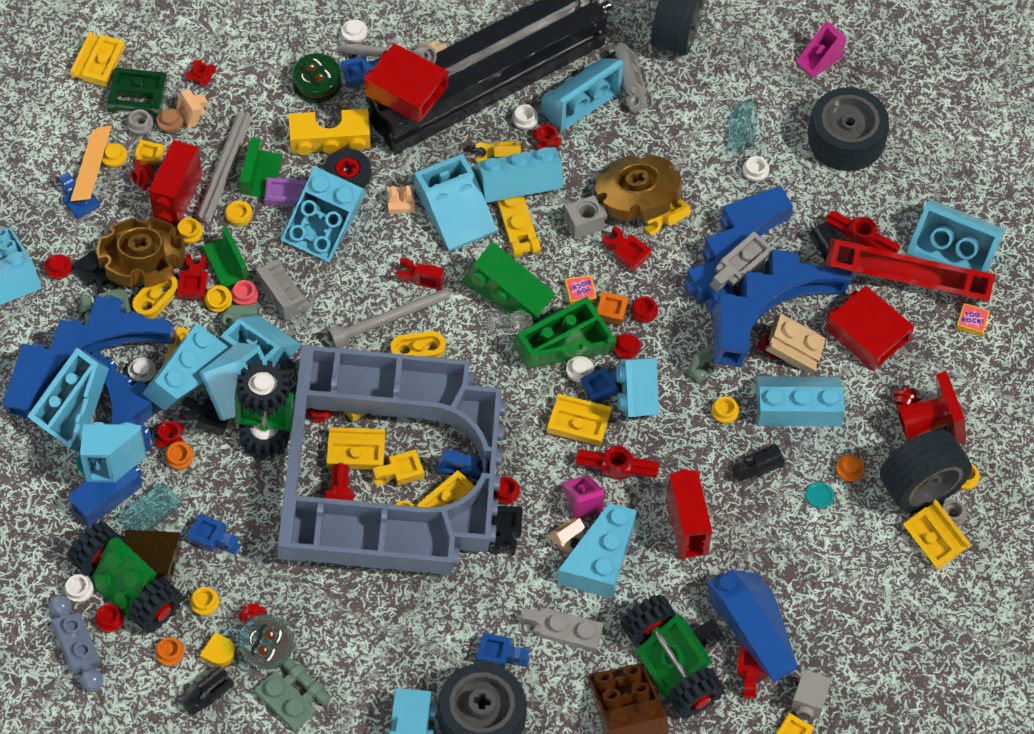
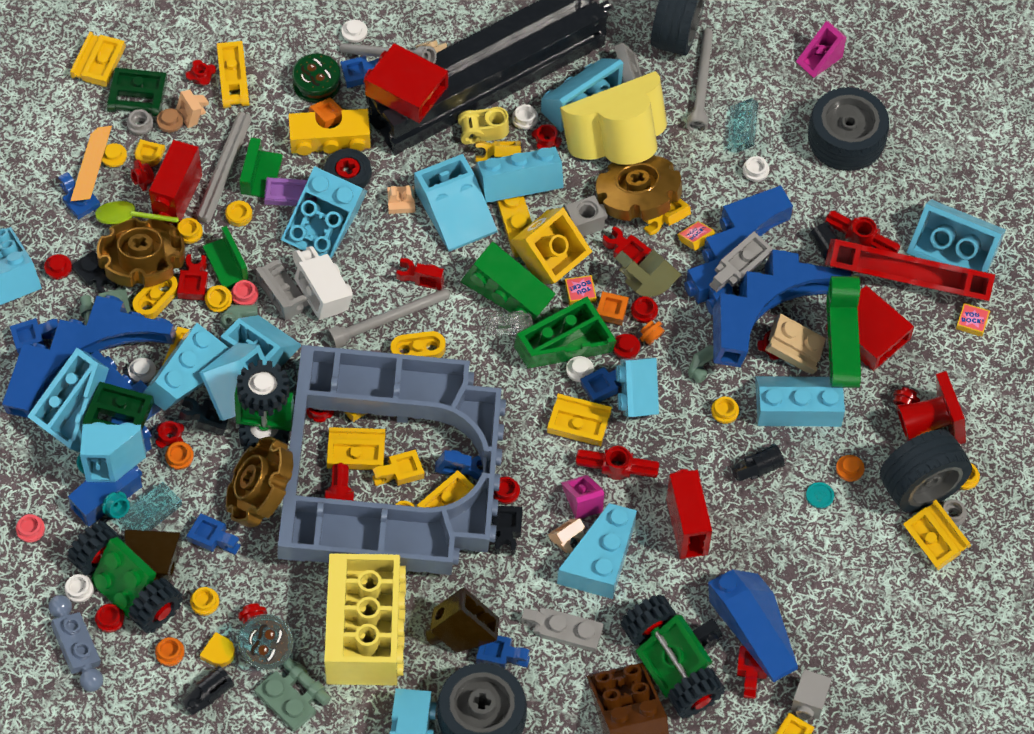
none -> blue plate [10,318,58,354]
none -> coral plate [16,514,45,543]
none -> dark green plate [82,382,154,429]
none -> lime piece [95,201,179,224]
none -> teal plate [102,491,130,519]
none -> yellow plate [217,41,250,108]
none -> pearl gold piece [226,437,293,527]
none -> white brick [293,246,353,320]
none -> orange plate [309,97,343,128]
none -> light yellow brick [324,554,406,685]
none -> dark brown torso [426,587,500,652]
none -> light yellow piece [457,107,509,145]
none -> yellow brick [510,207,592,285]
none -> light yellow brick [560,71,667,165]
none -> olive brick [615,249,682,297]
none -> orange plate [640,321,665,345]
none -> tile [677,221,715,251]
none -> light grey piece [687,28,713,132]
none -> green beam [826,276,861,388]

